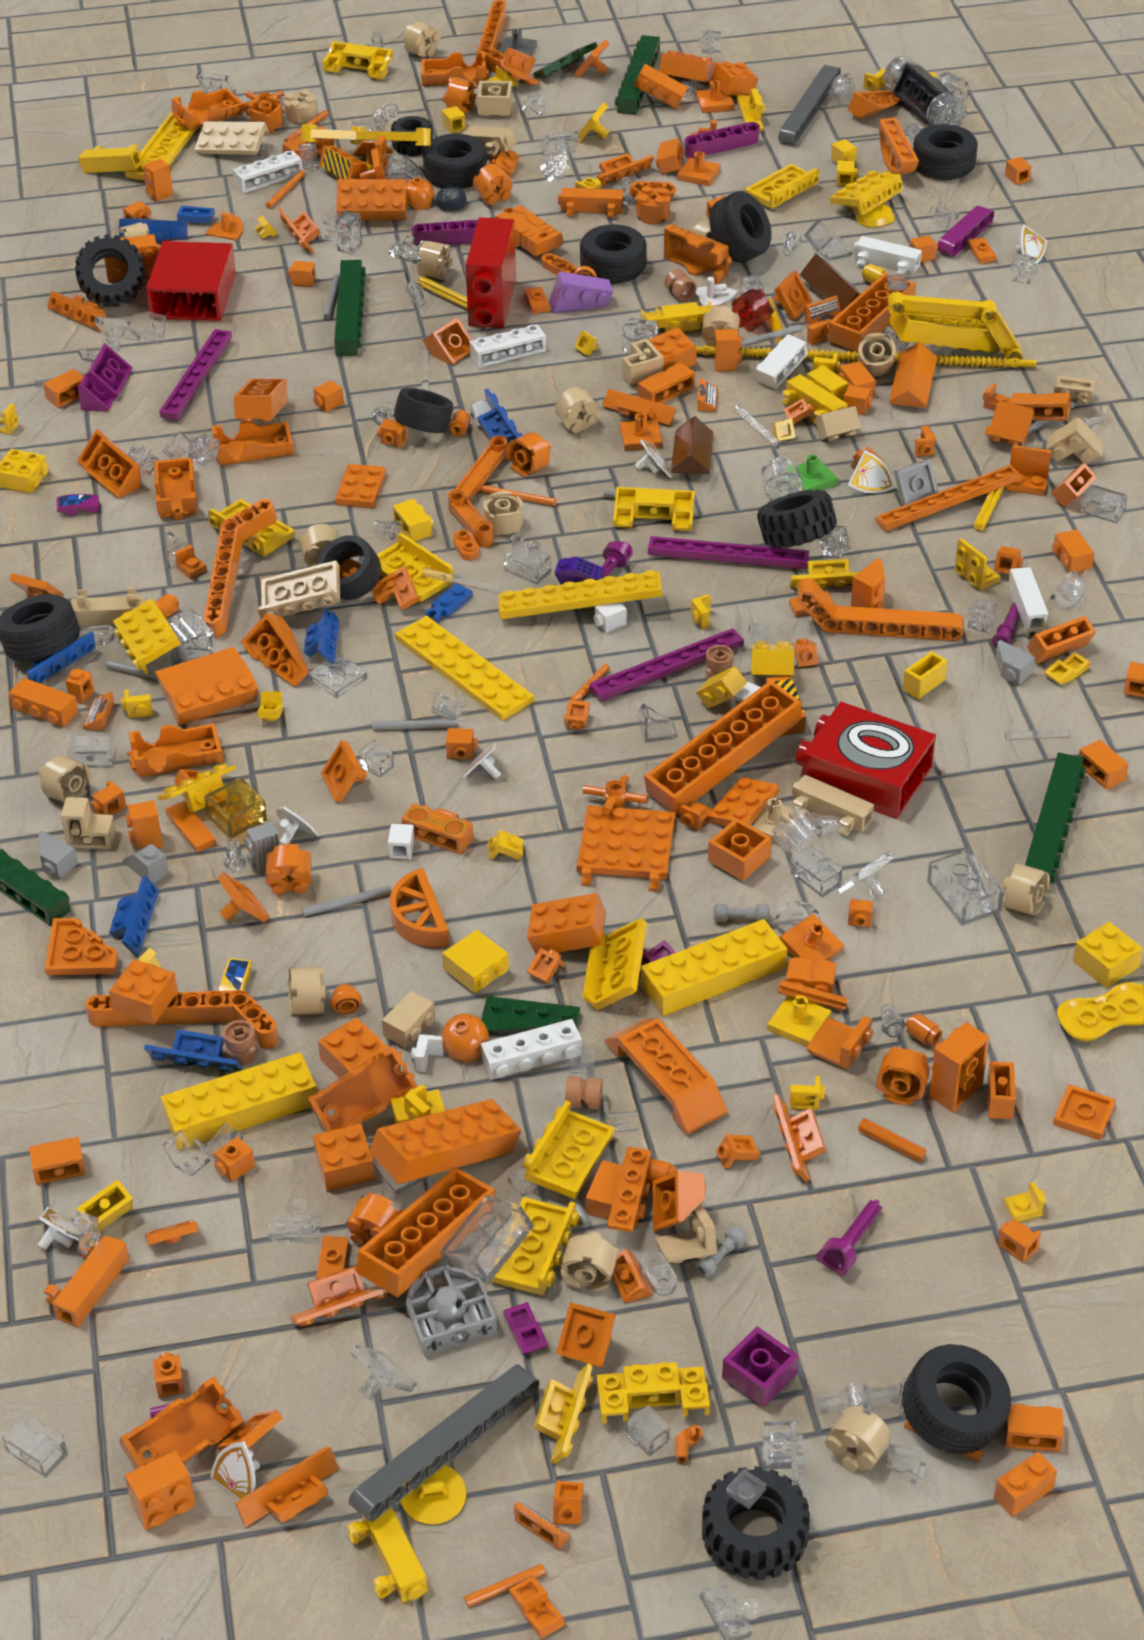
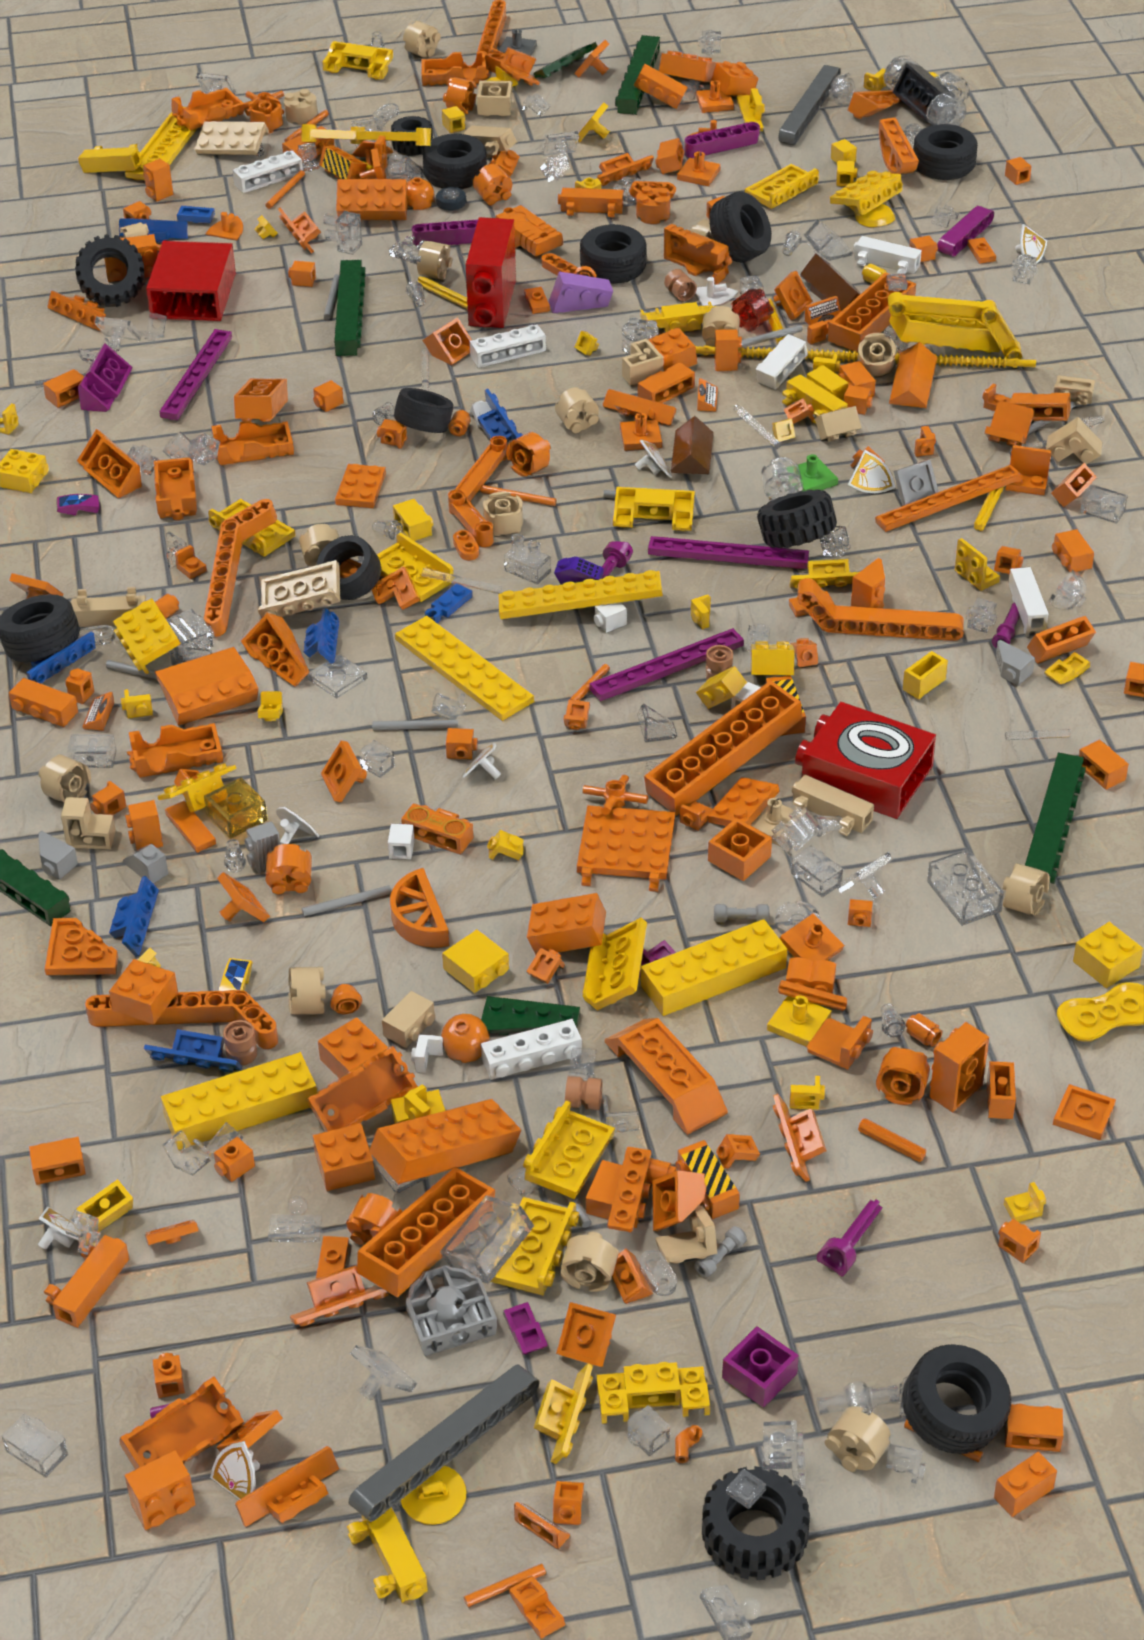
none -> brick [675,1140,740,1219]

